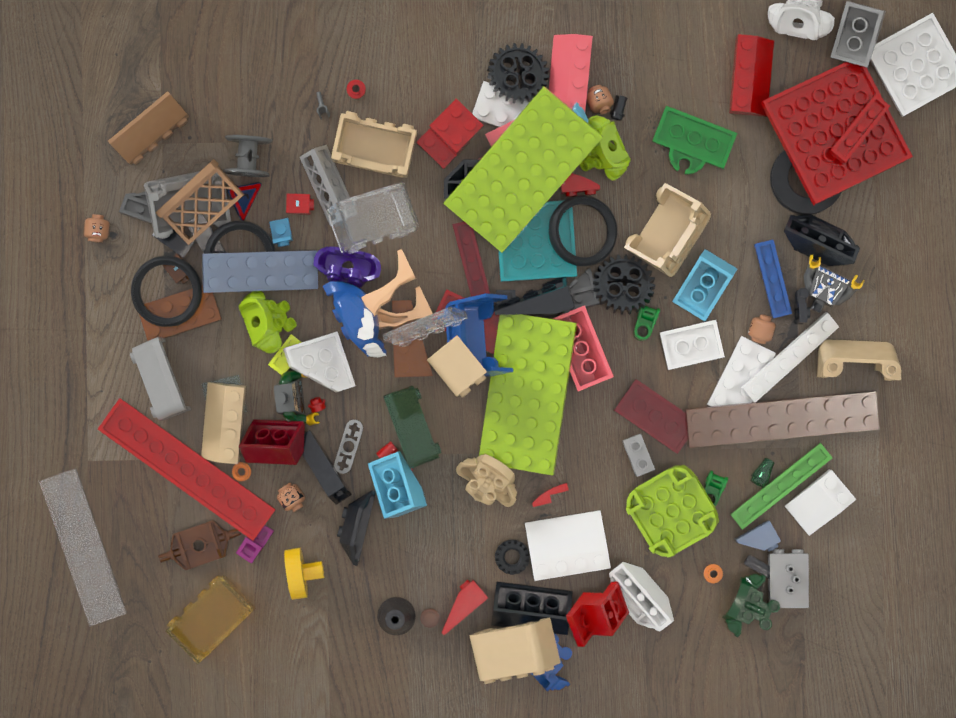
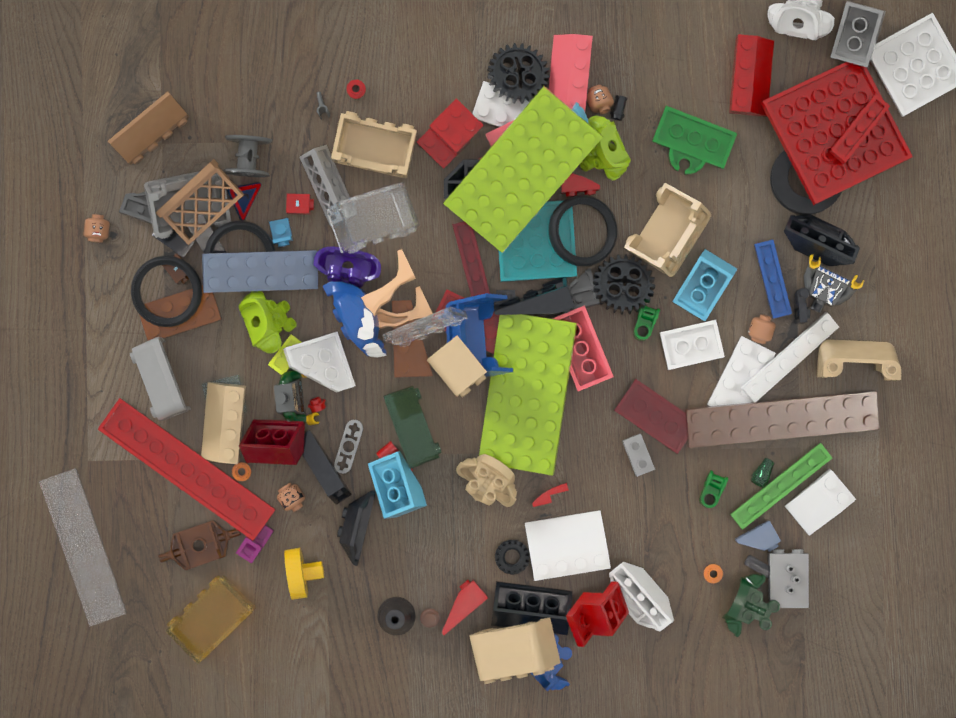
lime plate [626,465,719,558] -> none

